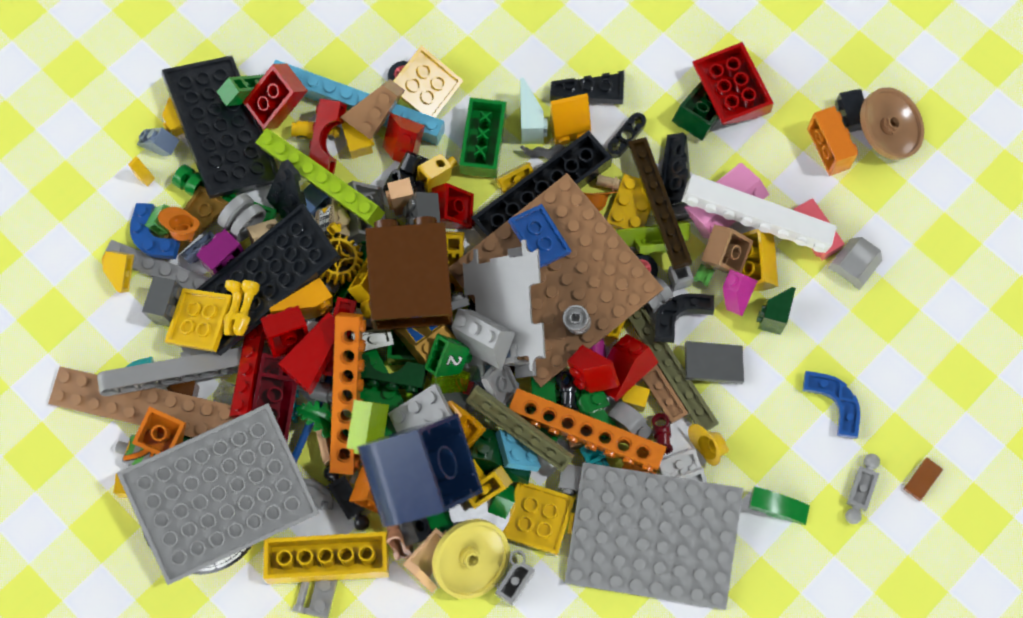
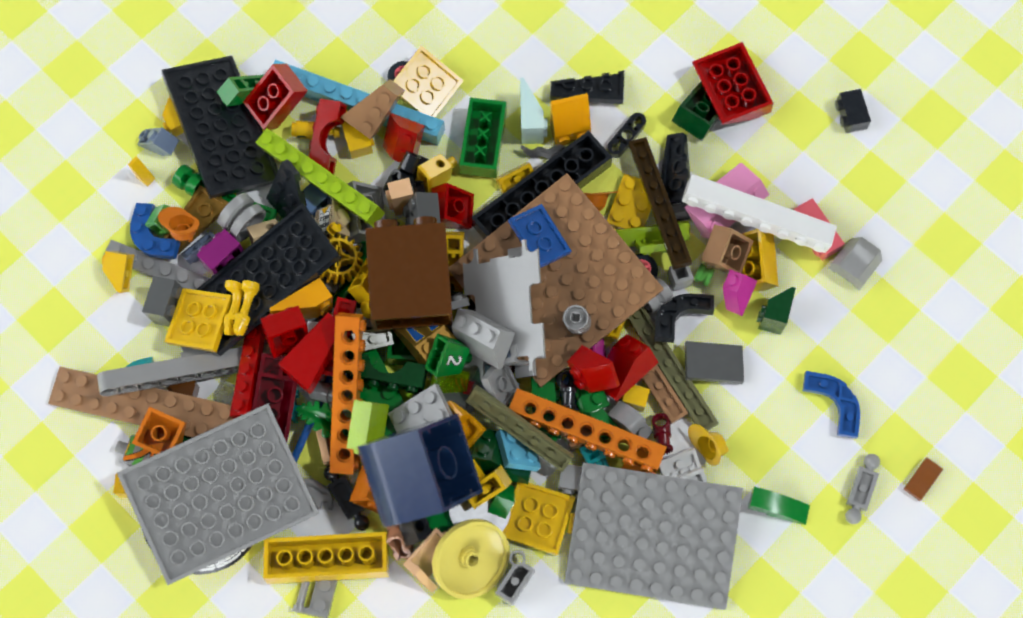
tan pin [596,174,621,191] -> none
orange brick [807,106,858,176] -> none
medium nougat dish [860,87,924,160] -> none

